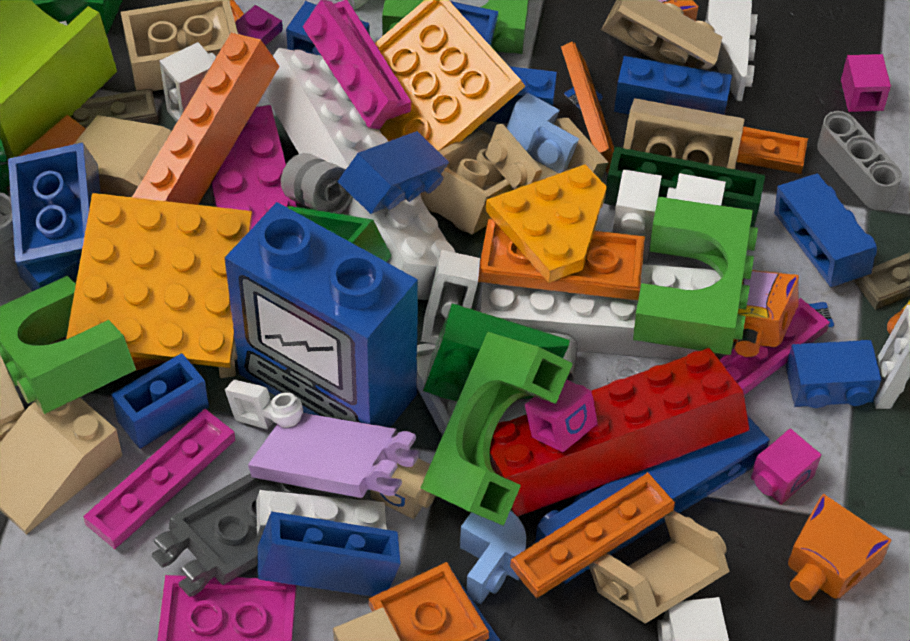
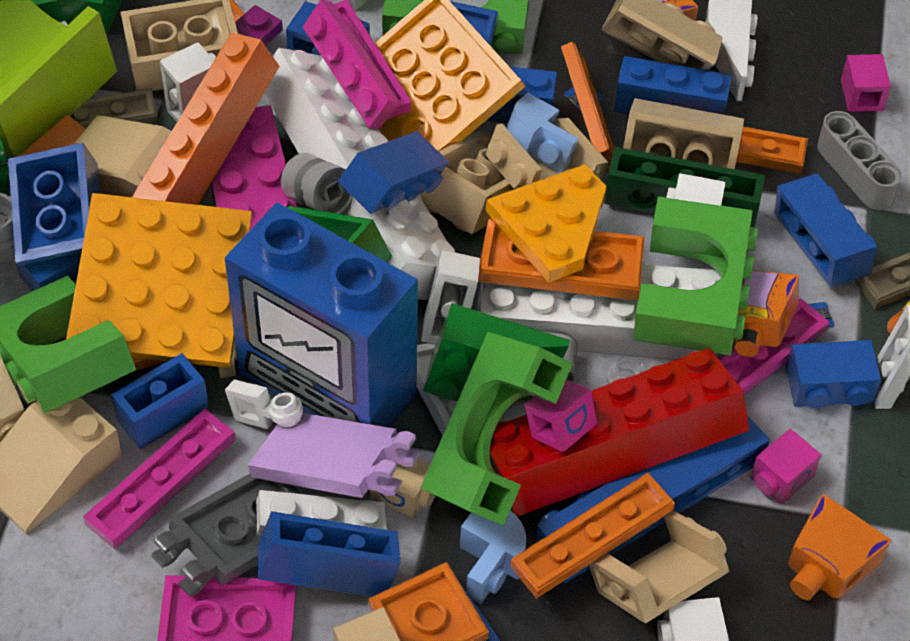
white brick [612,169,662,259] -> none

